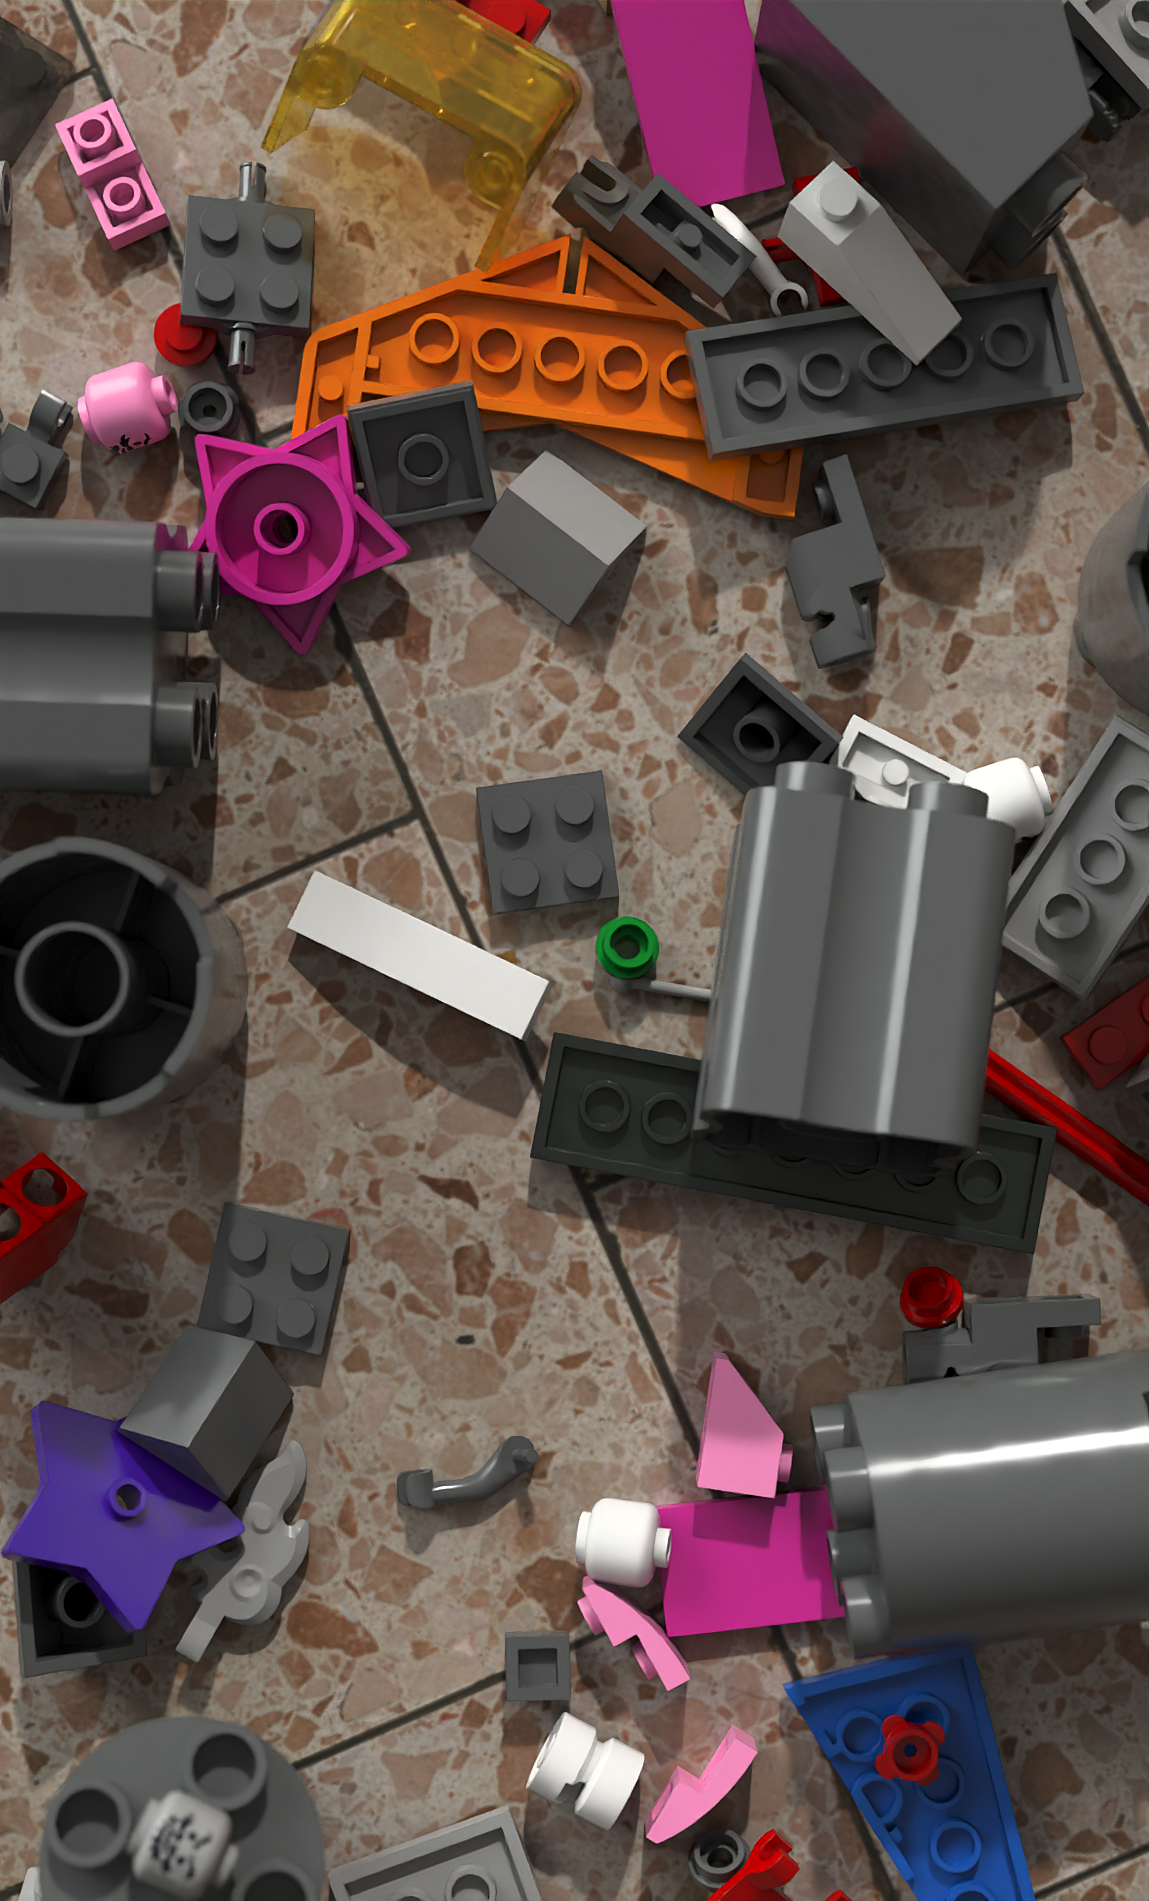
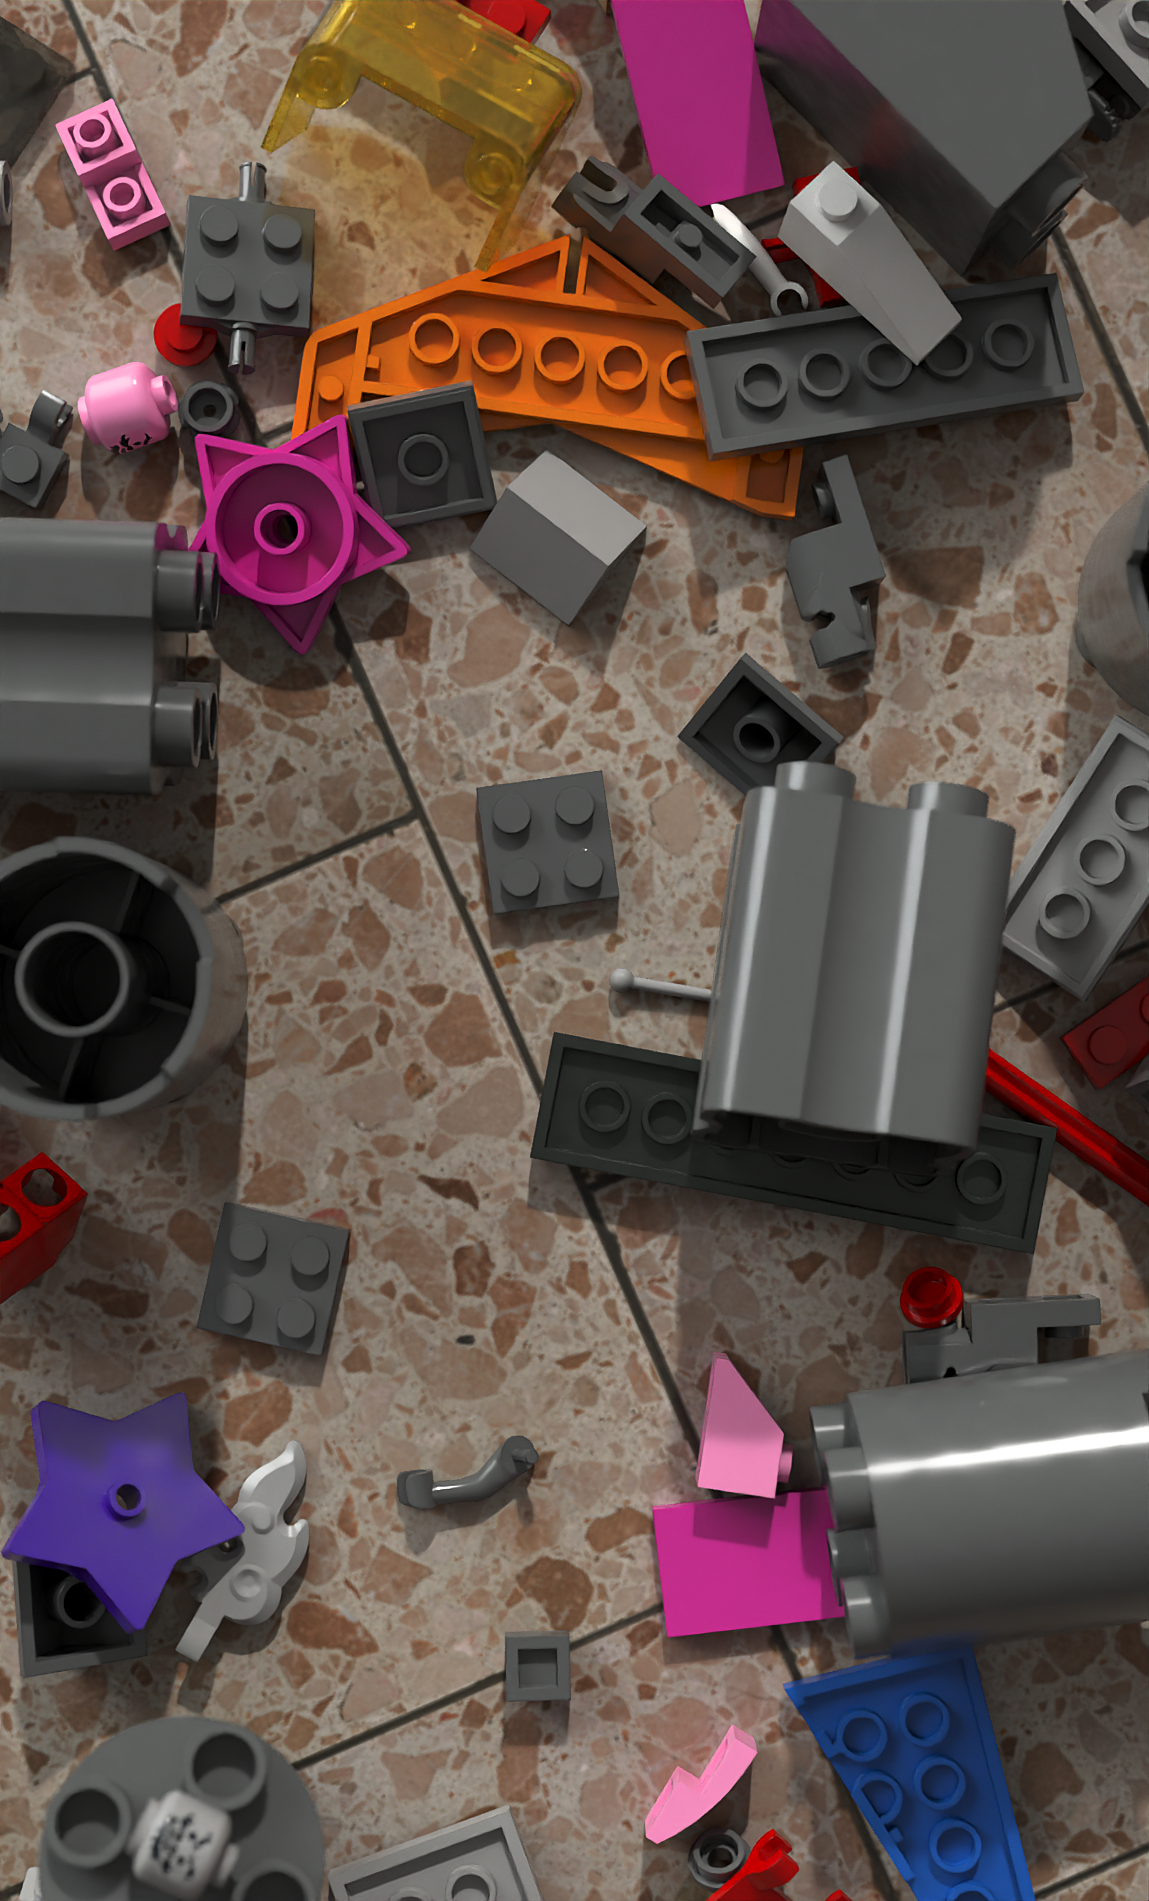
dark grey slope [118,1324,294,1502] -> none
white slope [287,870,553,1041] -> none
white wheel [526,1712,645,1831] -> none
white head [575,1498,672,1588] -> none
bright pink slope [577,1575,690,1691] -> none
green plate [595,916,659,980] -> none
white plate [828,715,967,808] -> none
red plate [875,1714,945,1786] -> none
white head [963,757,1054,843] -> none

